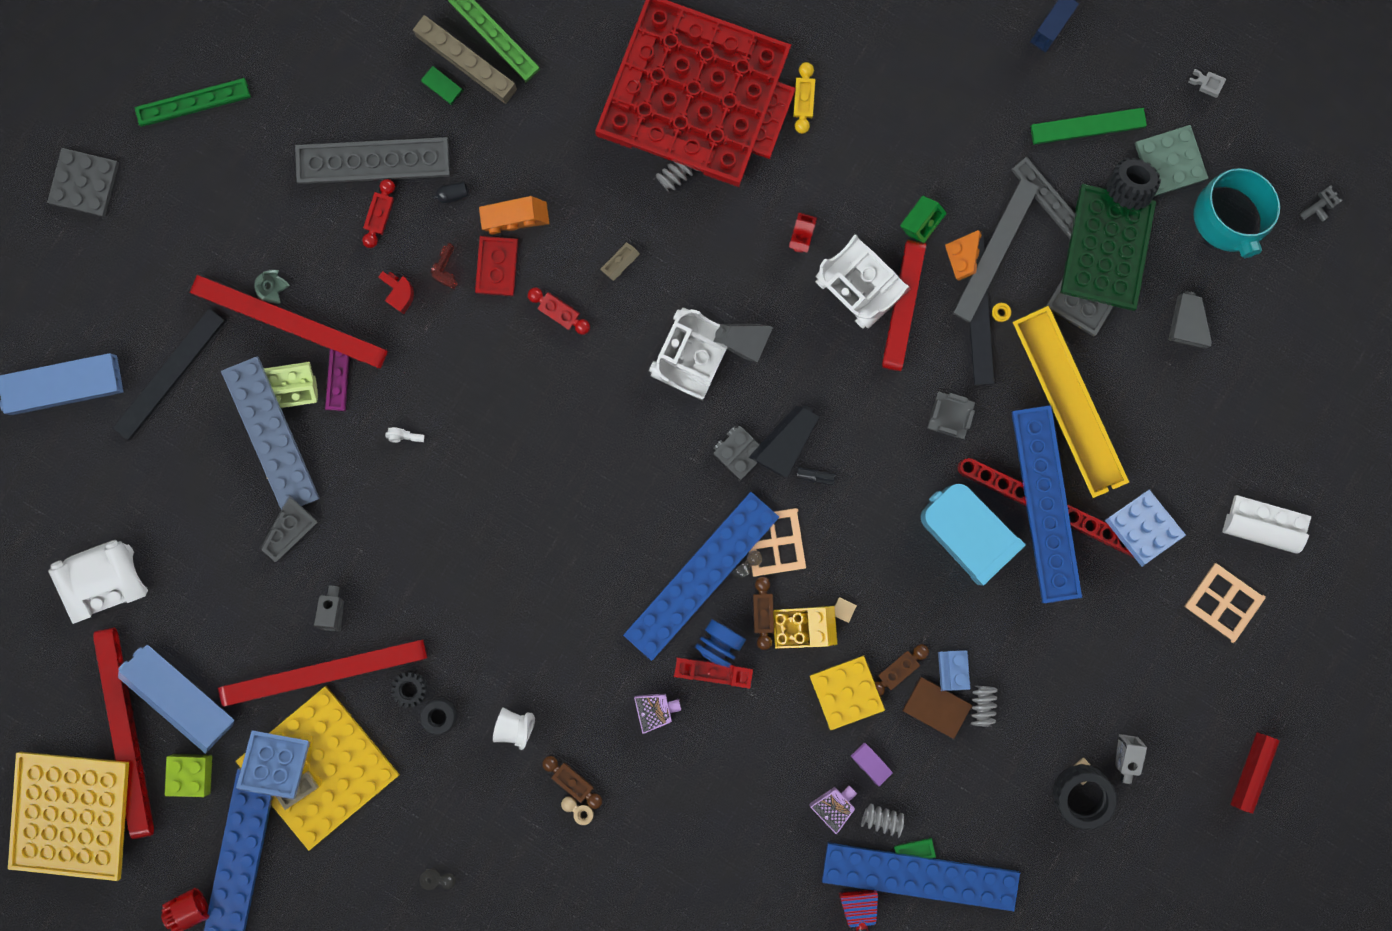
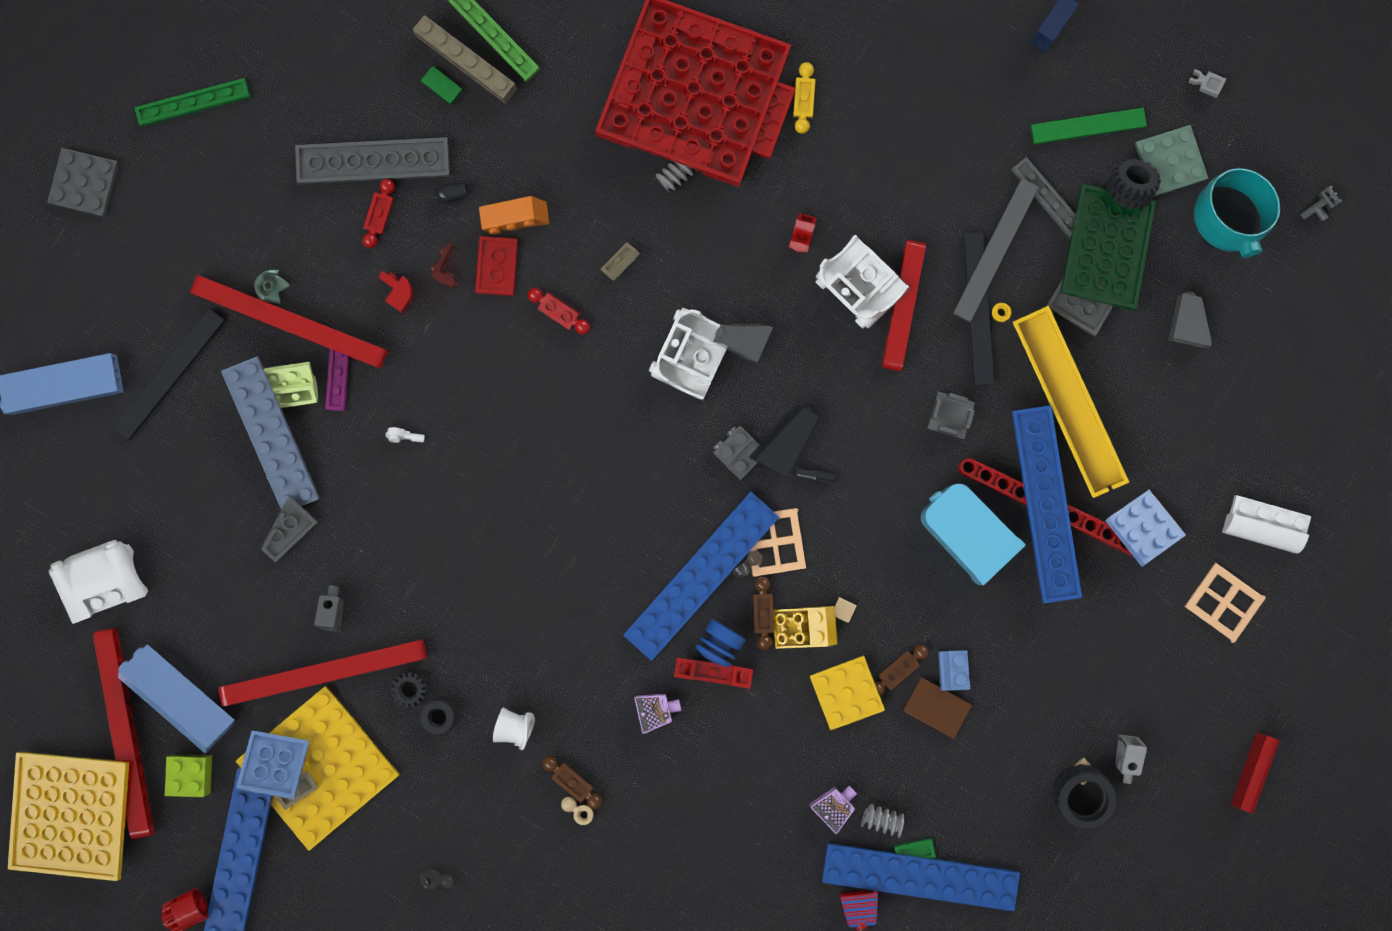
medium lavender slope [851,743,892,786] -> none
green brick [900,196,946,243] -> none
orange wing [945,230,982,281] -> none
light grey piece [971,686,998,727] -> none

